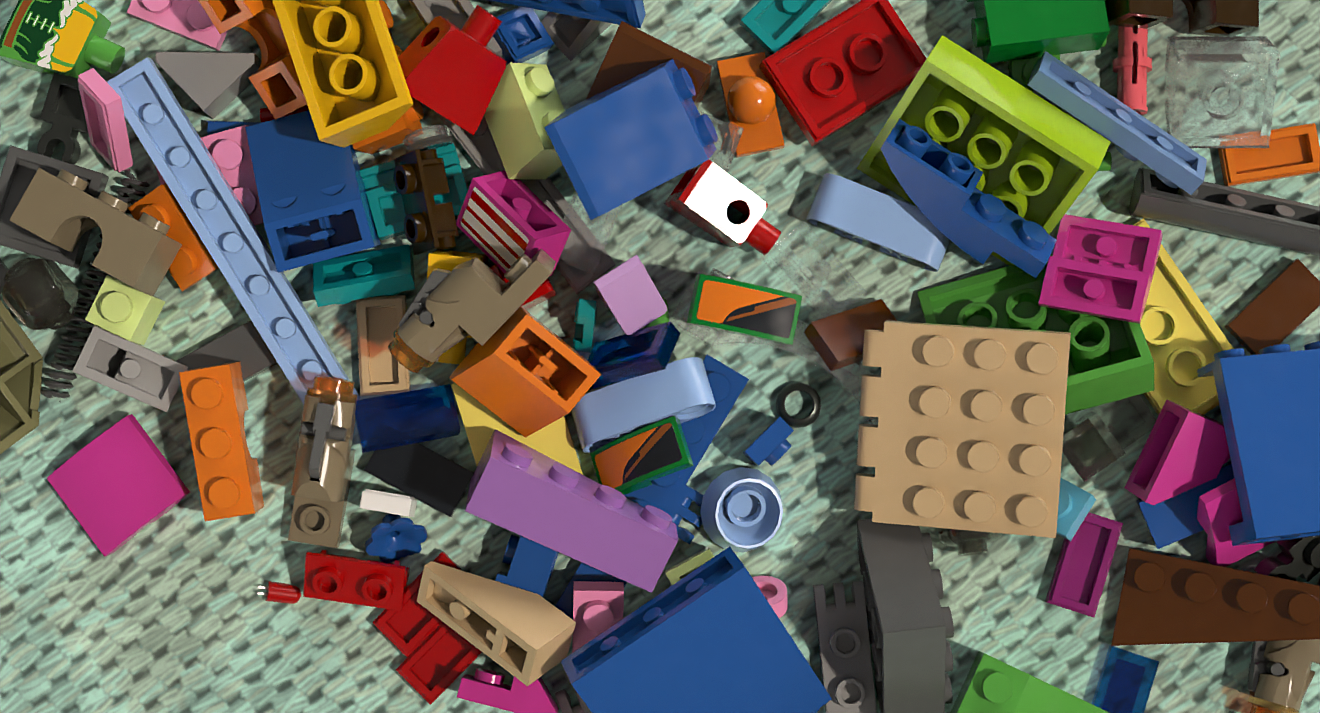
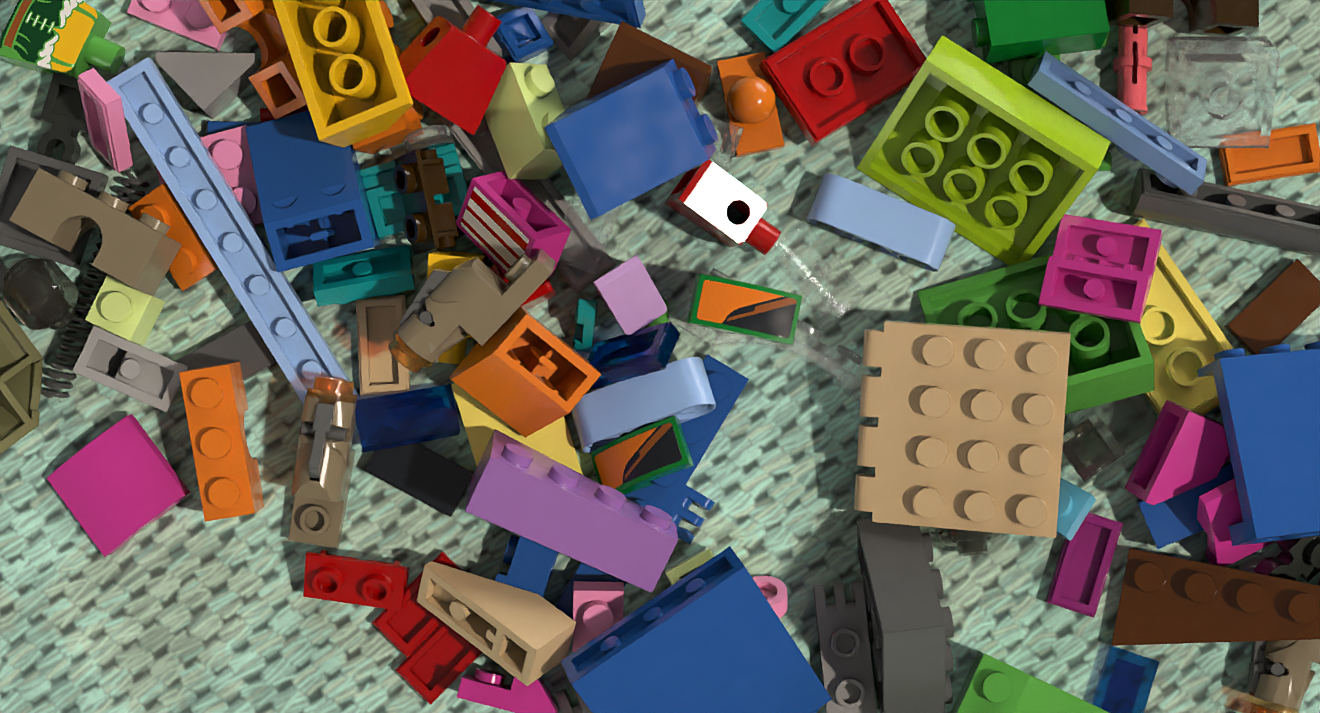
red piece [257,581,301,604] -> none
white tile [359,489,417,517] -> none
blue plant [365,514,427,563] -> none
light blue hat [700,467,783,553] -> none
blue plate [743,417,794,466] -> none
pearl dark grey piece [776,382,821,428] -> none
reddish brown tile [804,299,897,371] -> none
blue slope [881,119,1057,278] -> none

